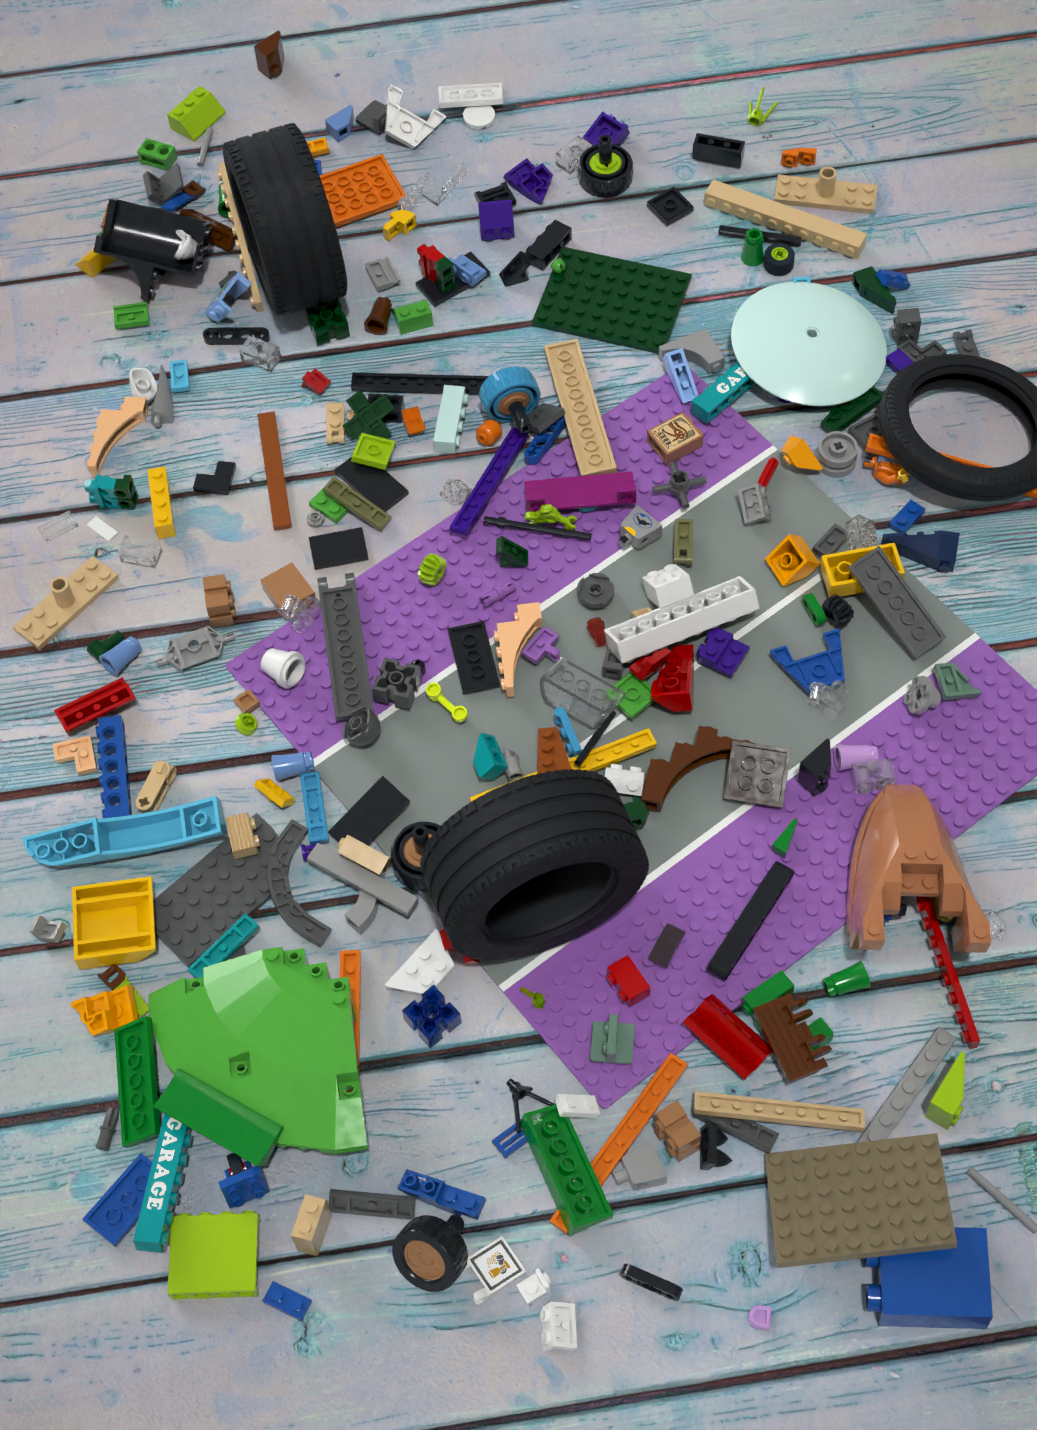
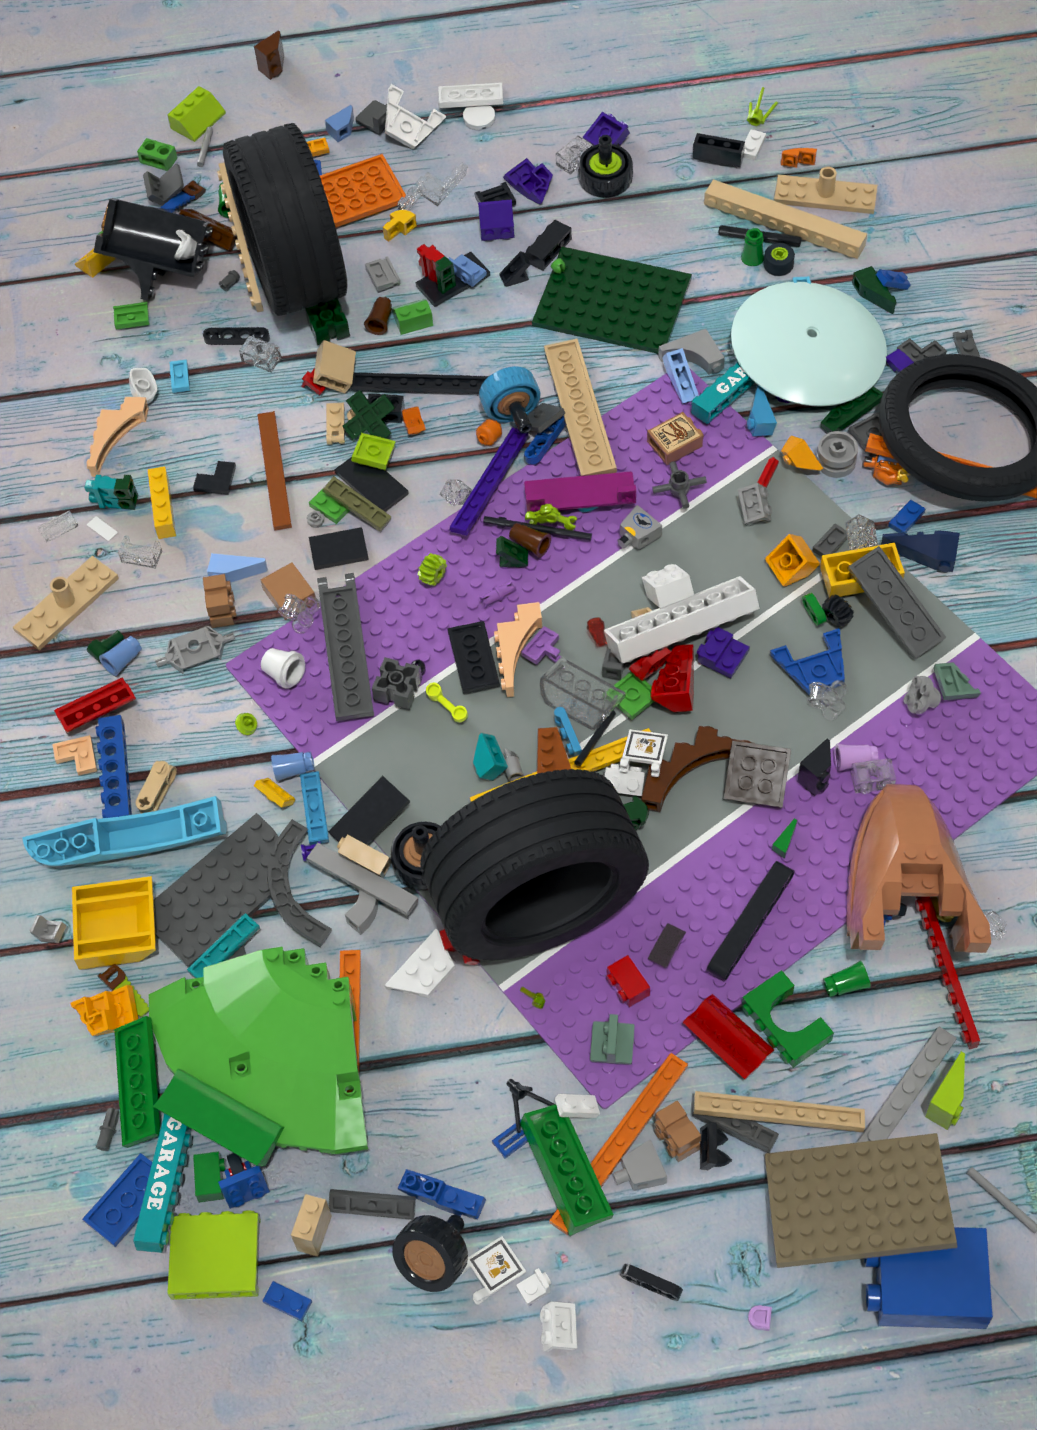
light grey piece [151,365,173,427] -> none
light blue panel [205,272,252,323] -> none
tan brick [225,812,260,859] -> none
medium nougat plate [233,689,261,713] -> none
dark grey cylinder [342,706,380,746] -> none
clear blue brick [402,985,462,1048] -> none
light aqua brick [433,385,469,454] -> none
dark grey plate [577,573,614,609] -> none
black plate [647,187,694,225] -> none
olive plate [674,519,693,566] -> none
reddish brown hinge [752,993,832,1084] -> none
dark grey brick [892,308,921,346] -> none
none -> green brick [193,1151,226,1203]
none -> light blue slope [207,553,268,582]
none -> tan brick [313,340,356,394]
none -> reddish brown plant [509,523,551,558]
none -> white flag [620,729,668,777]
none -> white plate [744,129,766,160]
none -> dark azure slope [747,385,777,436]

